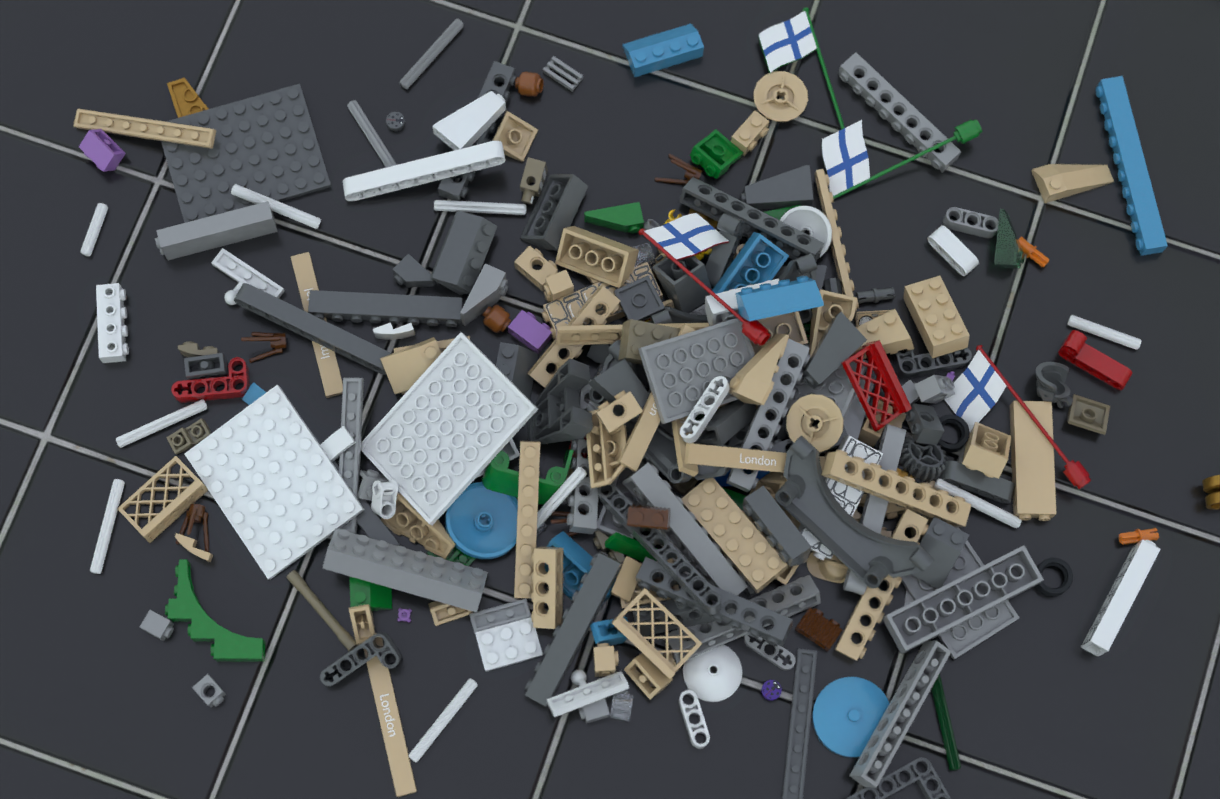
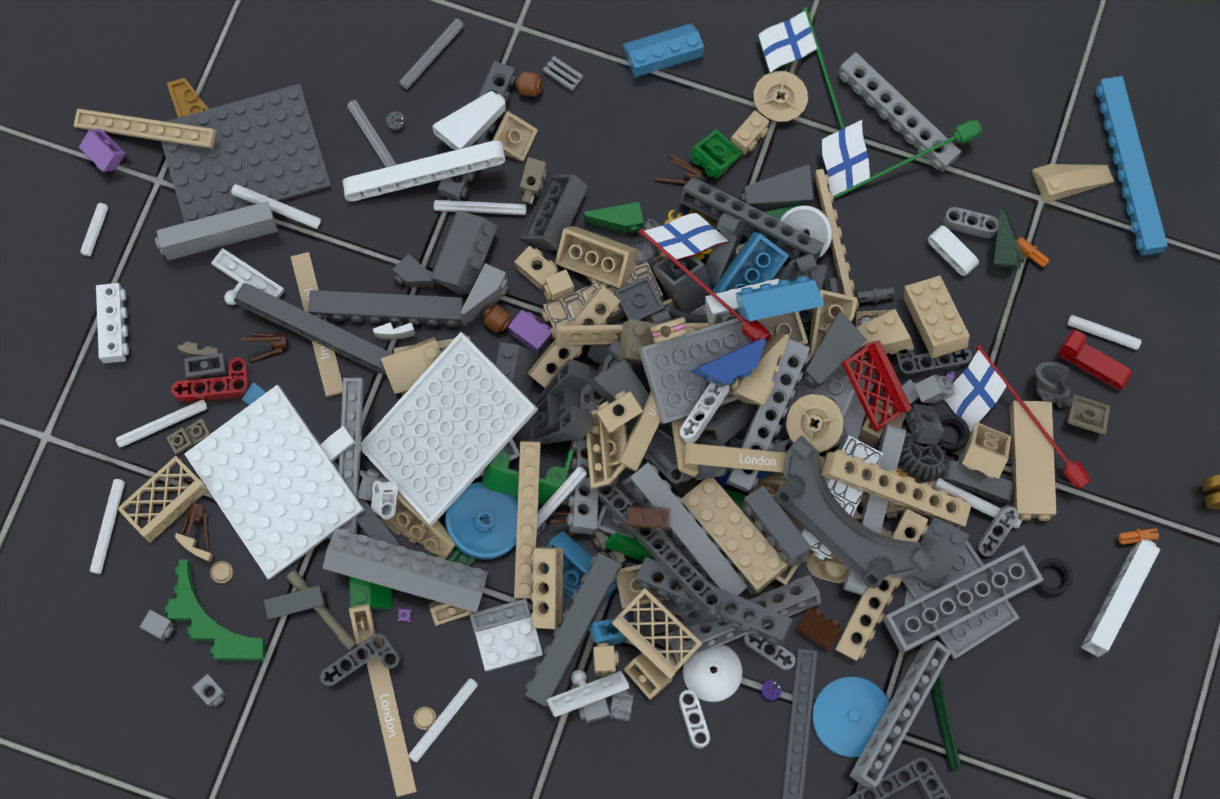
tan slope [611,556,642,602] -> none
none -> tan piece [210,561,233,584]
none -> dark grey tile [264,585,326,620]
none -> tan piece [413,707,437,730]
none -> tan head [650,317,689,343]
none -> blue wedge [691,338,765,386]
none -> light grey beam [977,505,1019,556]

